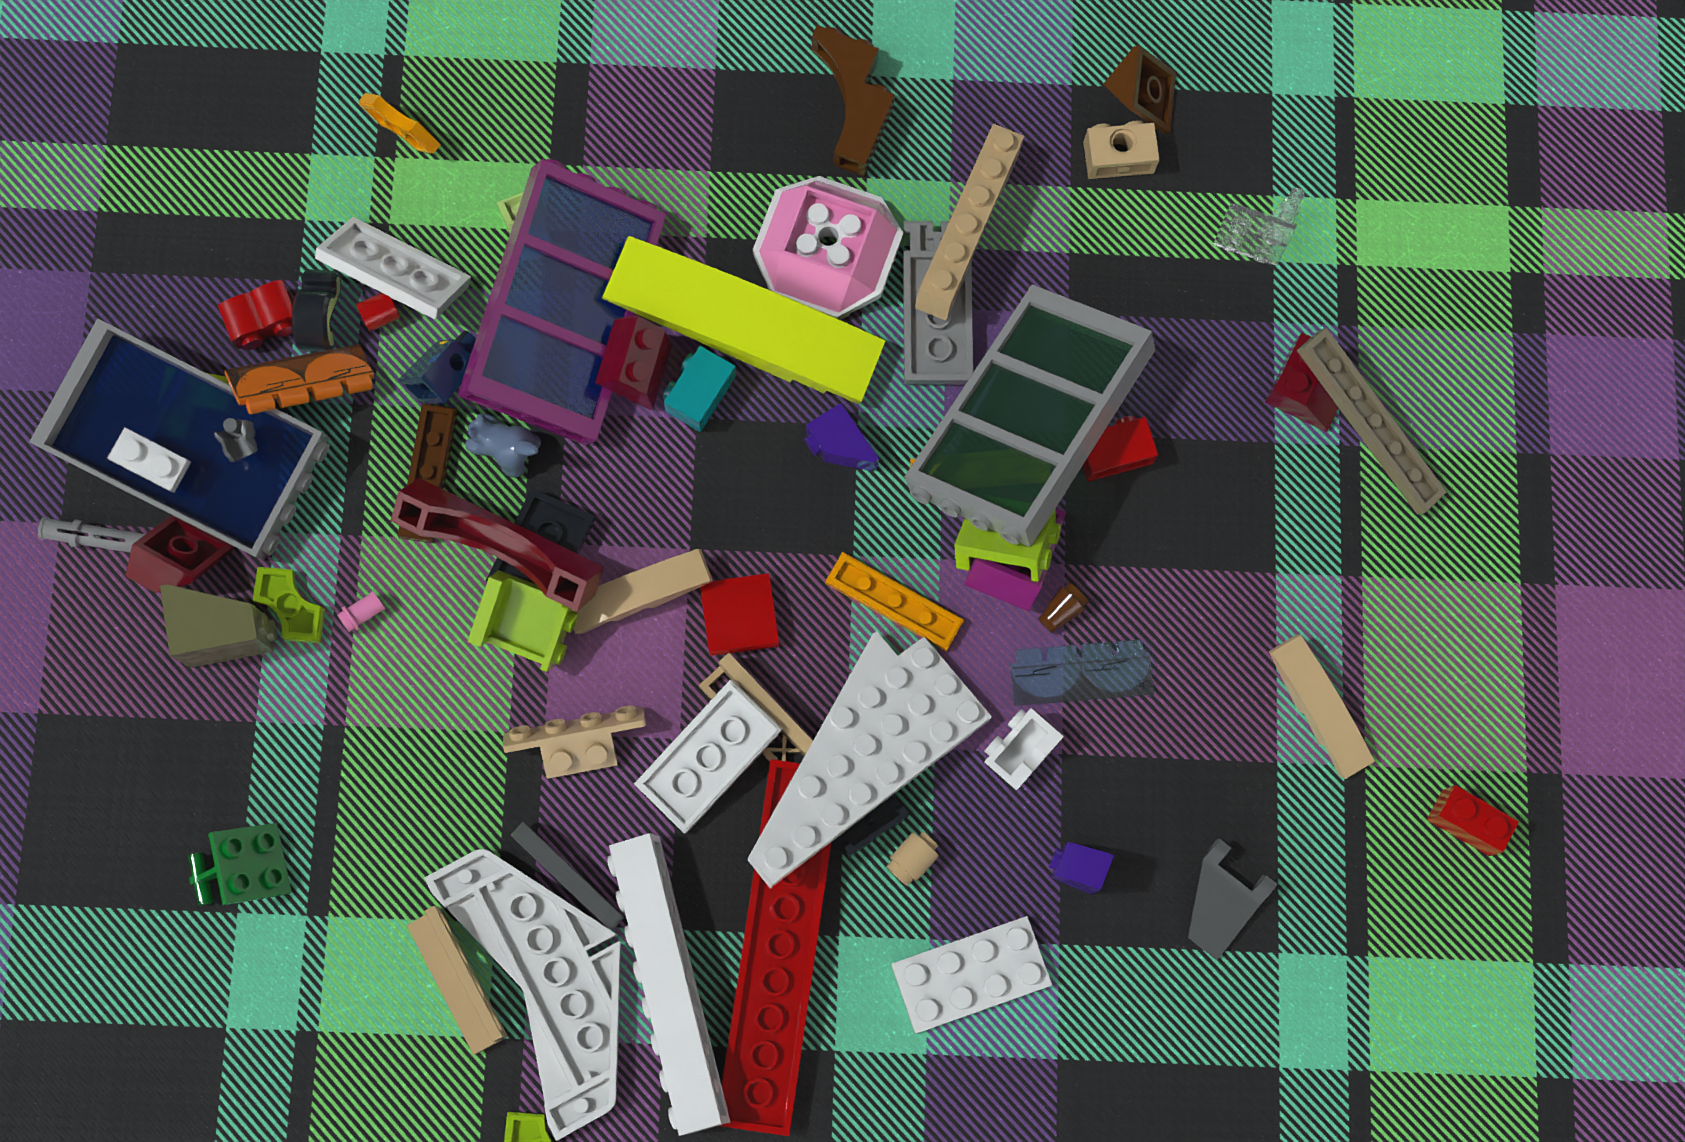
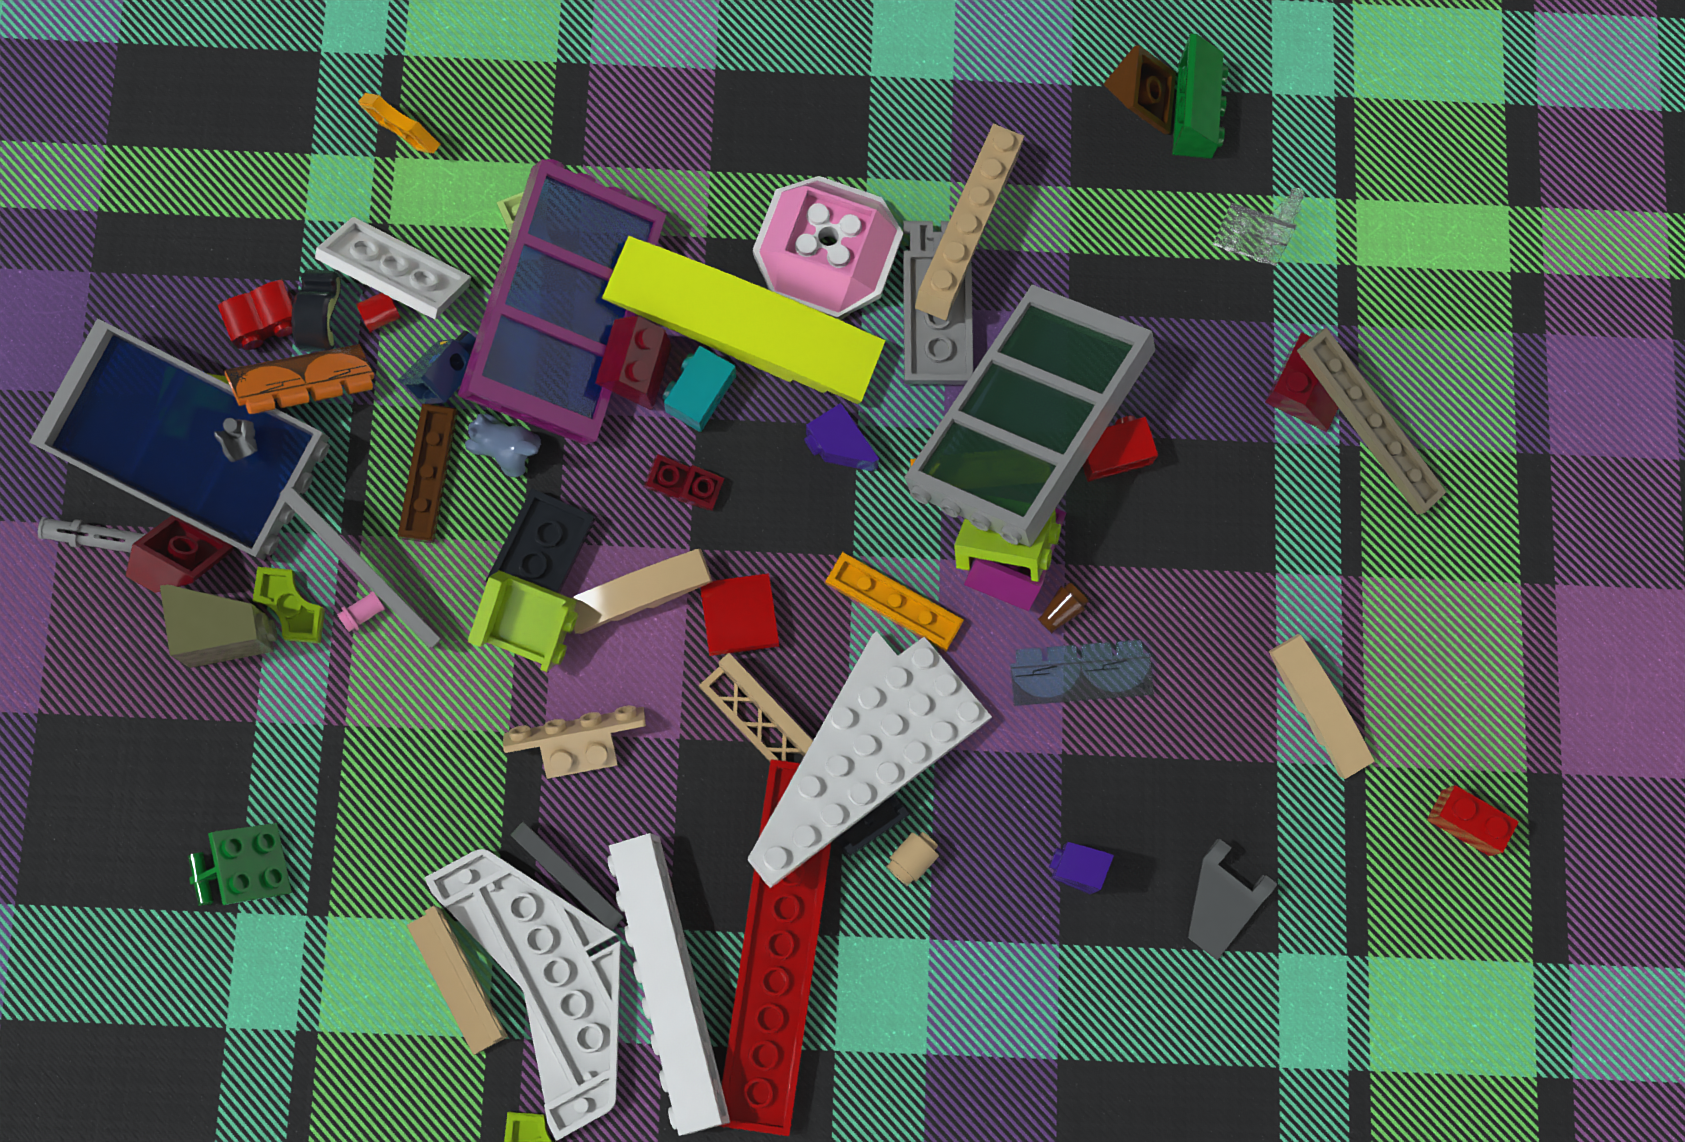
white plate [107,427,191,493] -> none
dark red arch [390,478,604,611] -> none
white tile [634,680,783,834] -> none
reddish brown arch [812,25,895,177] -> none
white plate [891,916,1052,1034] -> none
white cylinder [984,708,1064,790] -> none
tan brick [1083,121,1159,179] -> none
none -> light grey tile [280,485,442,648]
none -> dark red slope [643,454,724,511]
none -> green slope [1172,33,1228,159]

